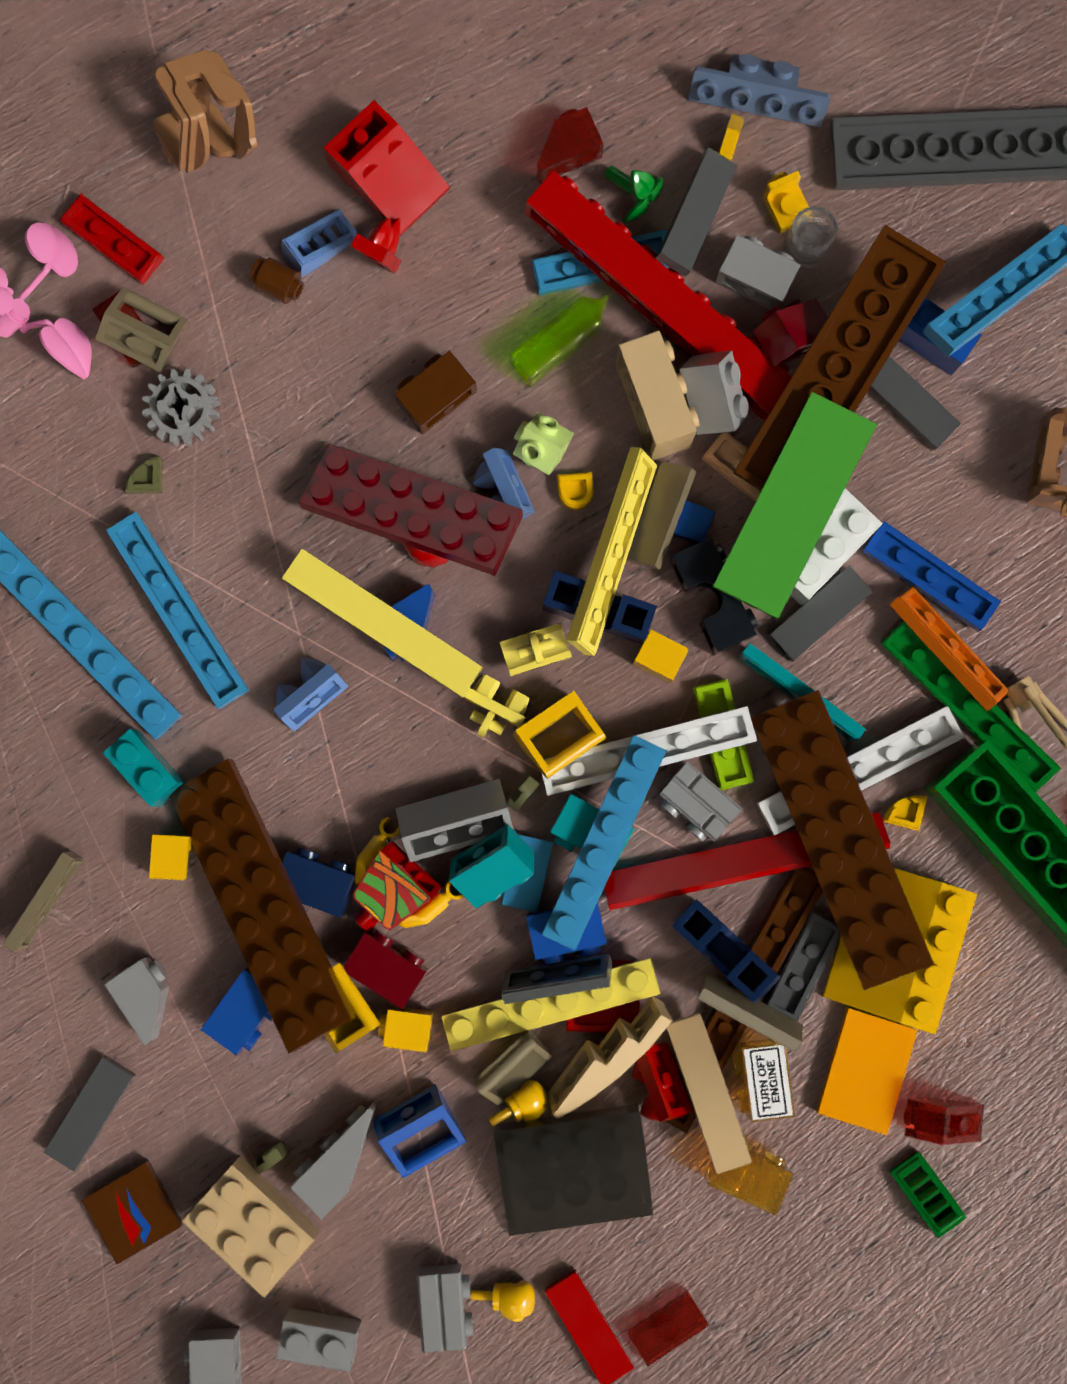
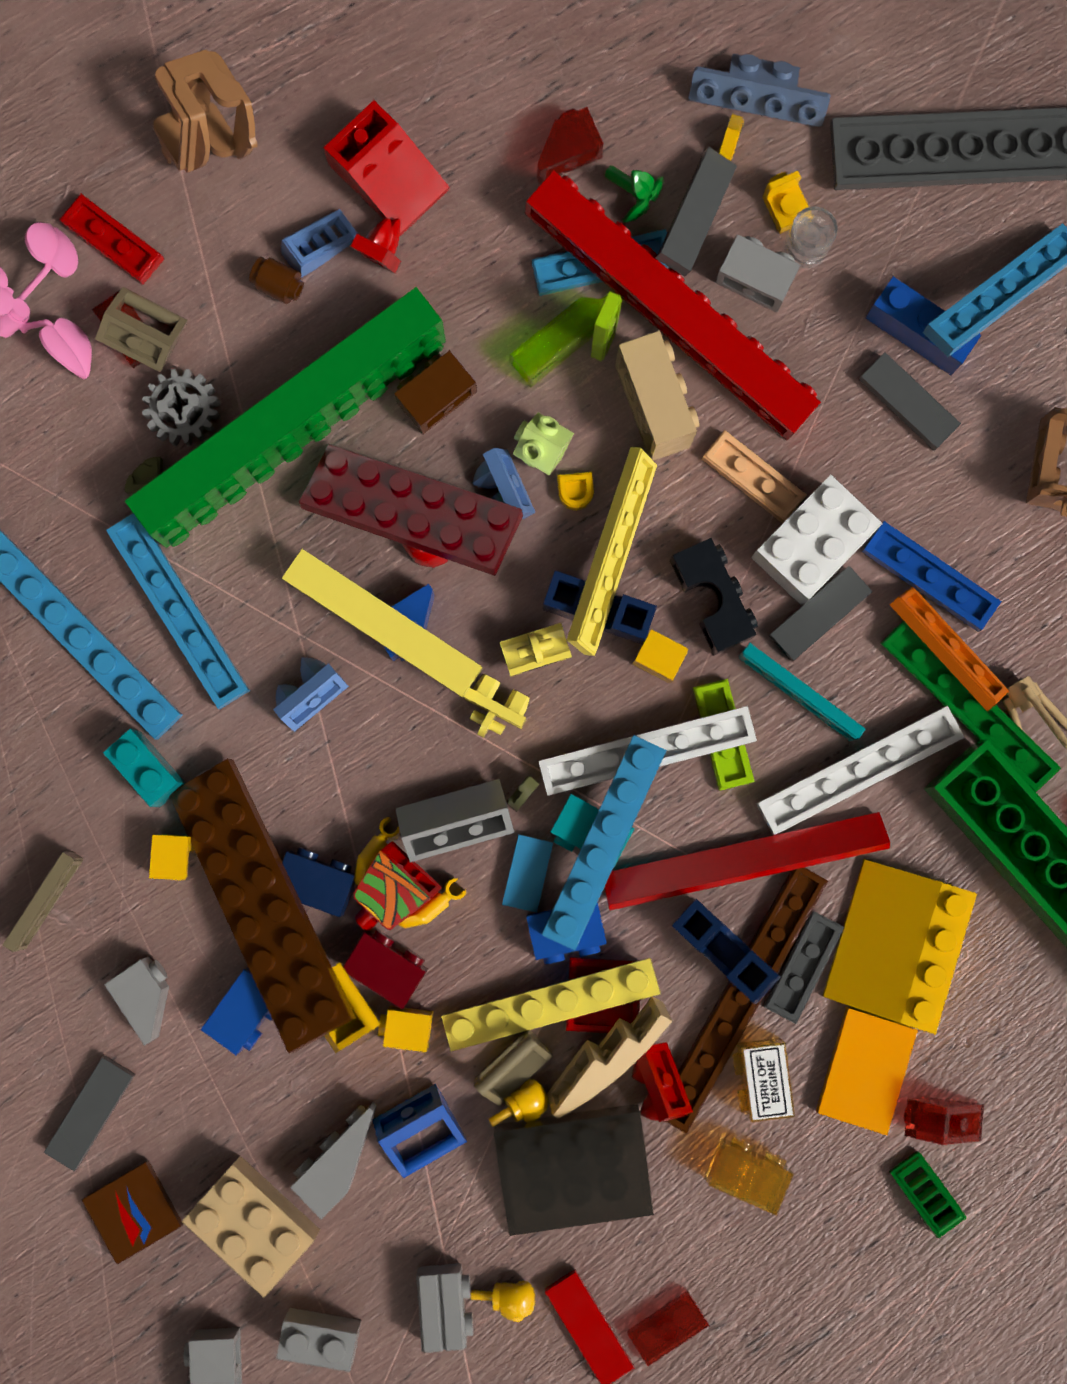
olive tile [252,1140,289,1174] -> none
teal brick [449,824,534,909] -> none
dark grey tile [501,954,612,1004] -> none
yellow tile [512,691,606,779] -> none
dark tan tile [627,461,696,570] -> none
light grey brick [657,761,742,842] -> none
tan slope [667,1012,752,1174] -> none
blue tile [673,500,715,544] -> none
light grey brick [679,350,749,435] -> none
dark tan tile [698,972,803,1052] -> none
bright green tile [713,392,877,619] -> none
reddish brown plate [733,225,946,491] -> none
reddish brown plate [751,690,934,990] -> none
dark red brick [753,299,828,367] -> none
yellow tile [882,795,928,831] -> none
none -> green brick [125,287,446,548]
none -> lime tile [591,291,622,362]

